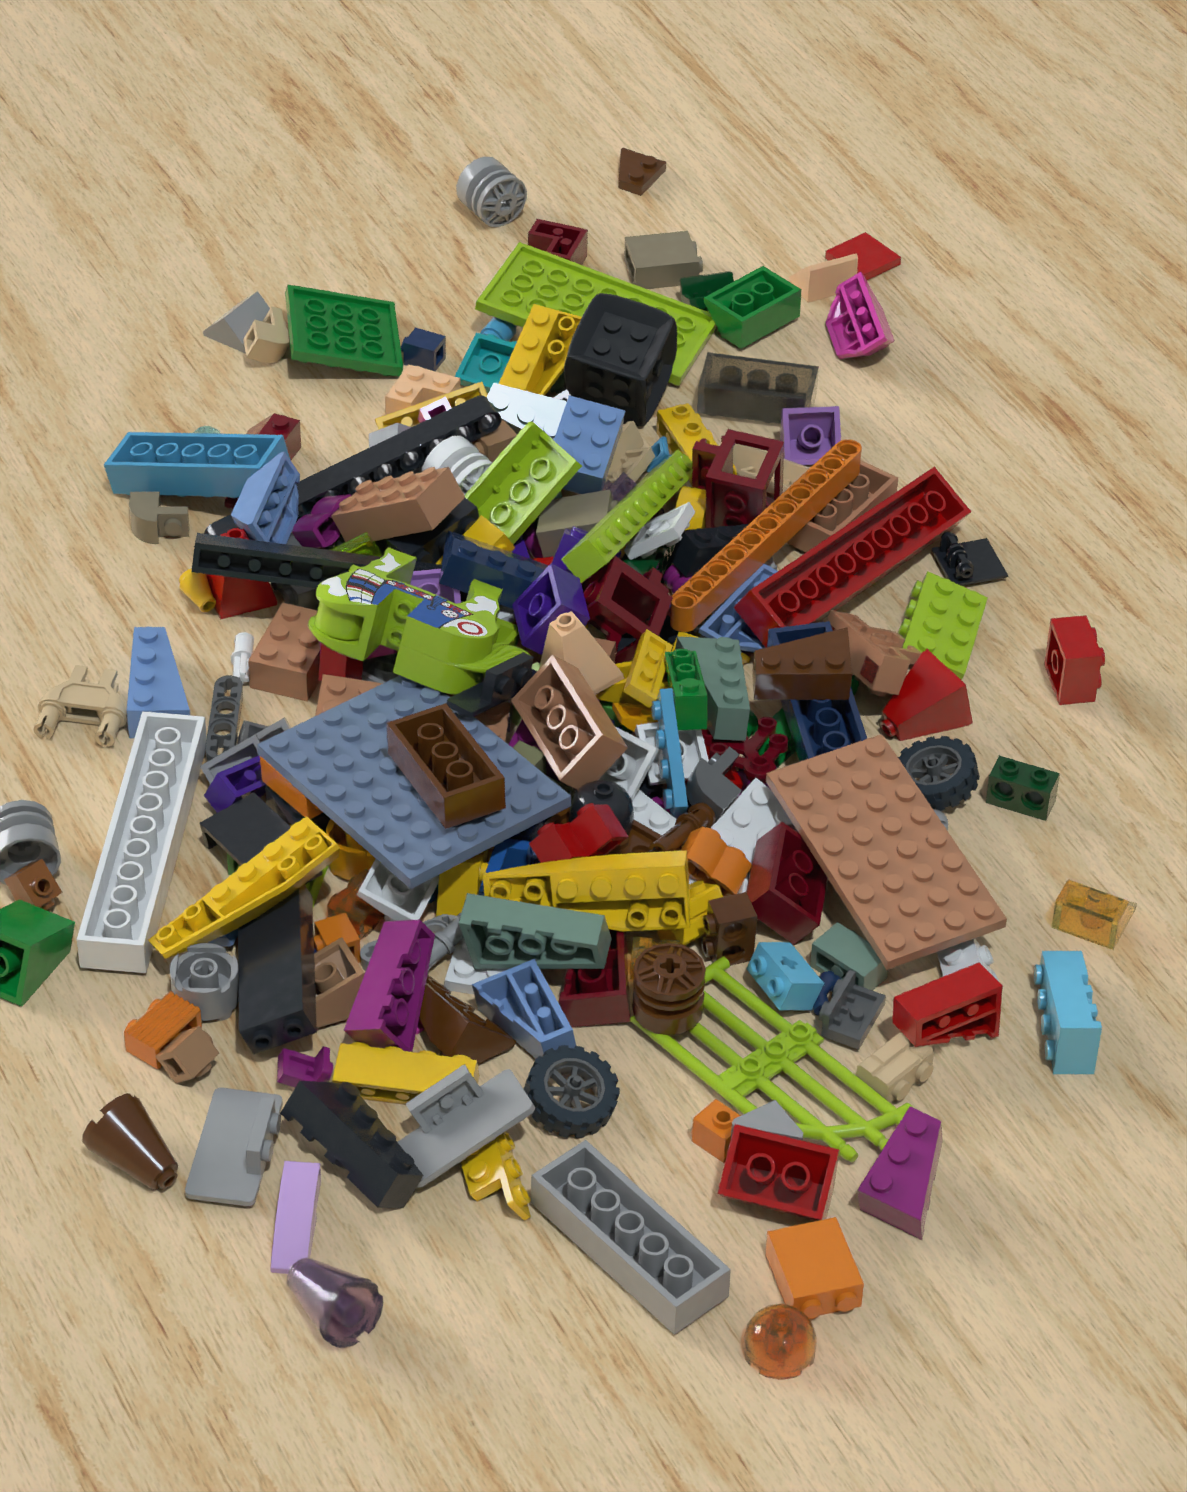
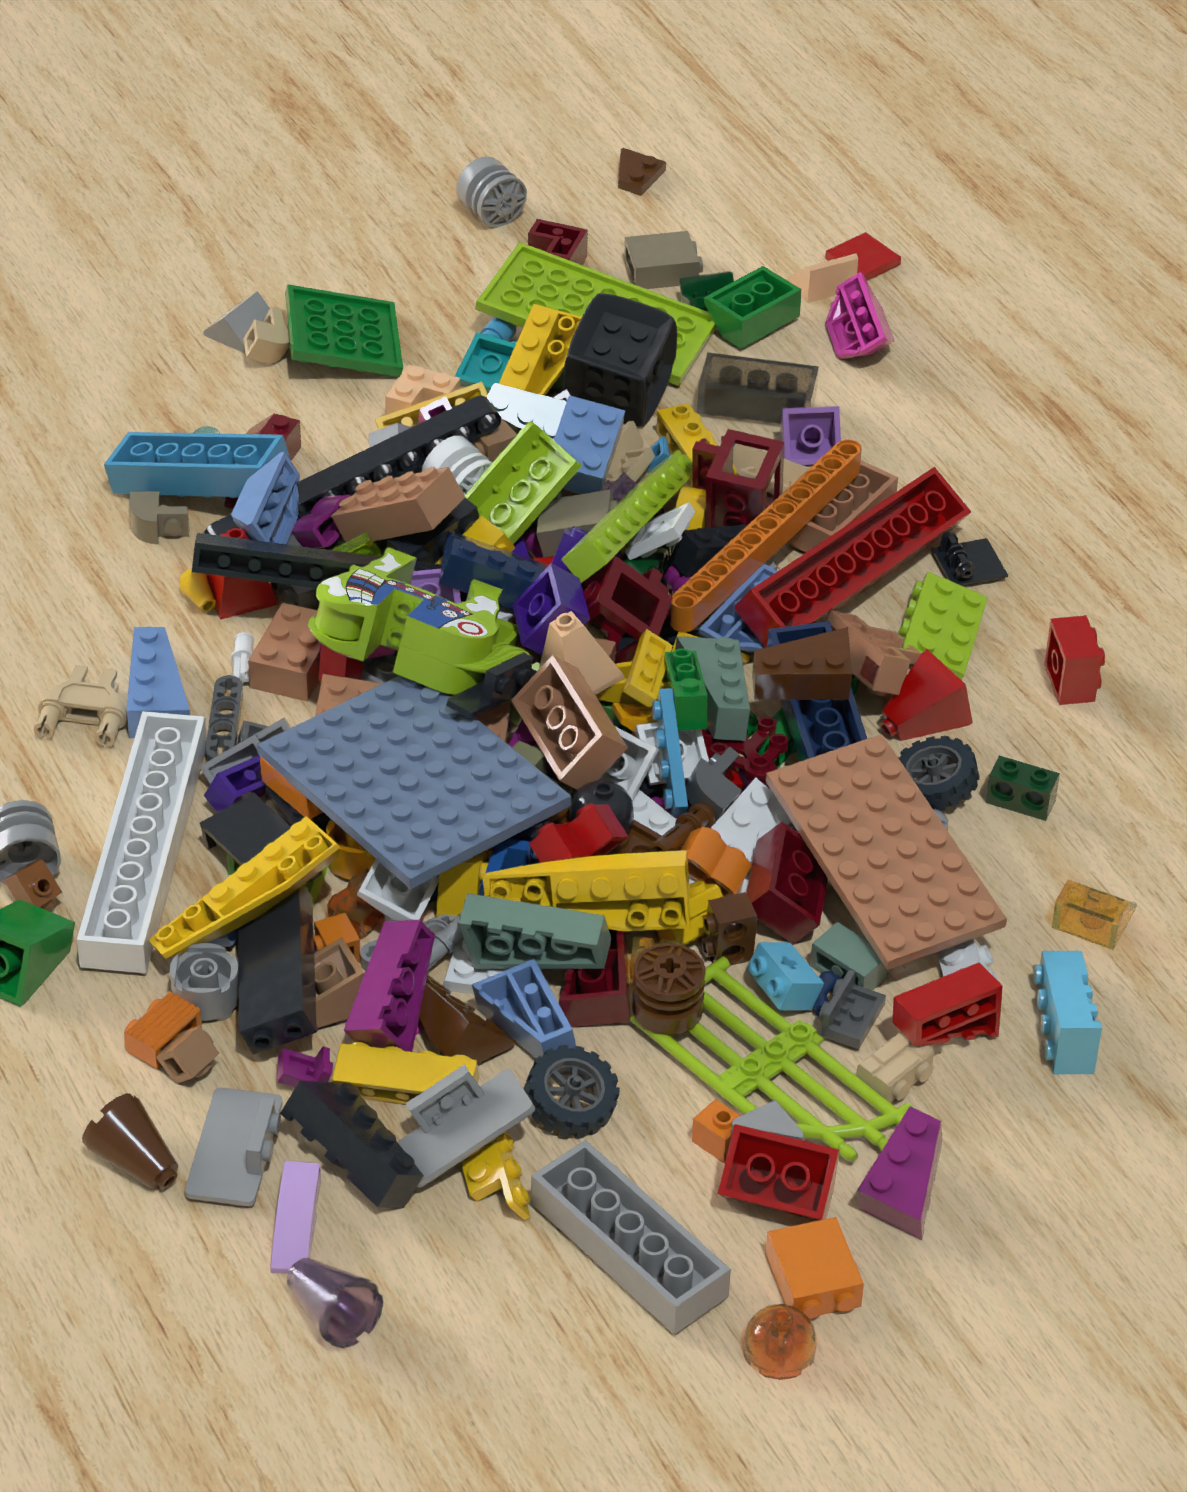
reddish brown brick [386,703,506,829] -> none
dark blue brick [401,327,446,372] -> none

